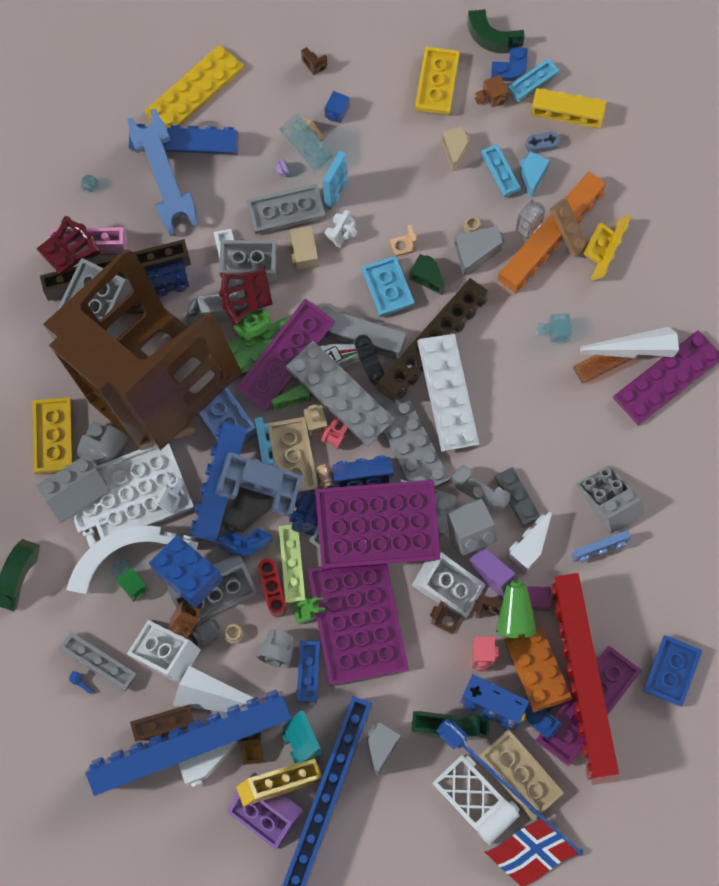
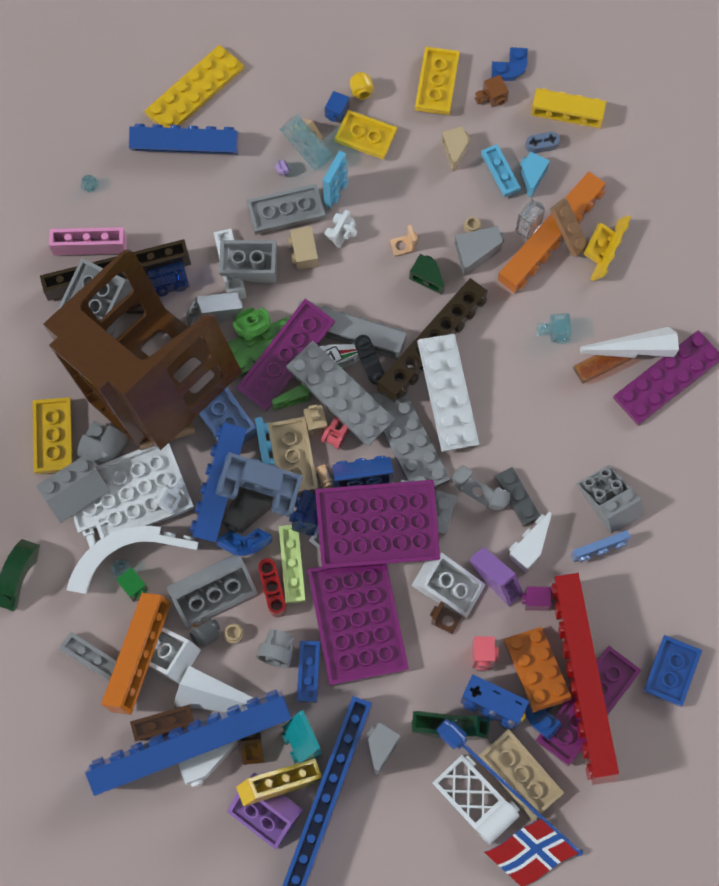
dark red plate [36,216,100,276] -> none
blue hand [69,671,94,695] -> none
medium blue piece [128,108,199,236] -> none
blue piece [149,535,223,608] -> none
dark orange brick [169,601,200,639] -> none
dark red plate [219,268,273,325] -> none
bright green plate [293,597,325,624] -> none
reddish brown bracket [301,47,328,75] -> none
medium azure plate [361,255,415,317] -> none
light grey slope [446,499,497,556] -> none
dark green arch [467,9,525,53] -> none
reddish brown bracket [473,595,503,618] -> none
bright green cone [496,580,537,638] -> none
medium azure plate [507,59,560,103] -> none
none -> orange brick [101,593,171,715]
none -> yellow plate [334,110,397,160]
none -> yellow head [349,72,374,100]

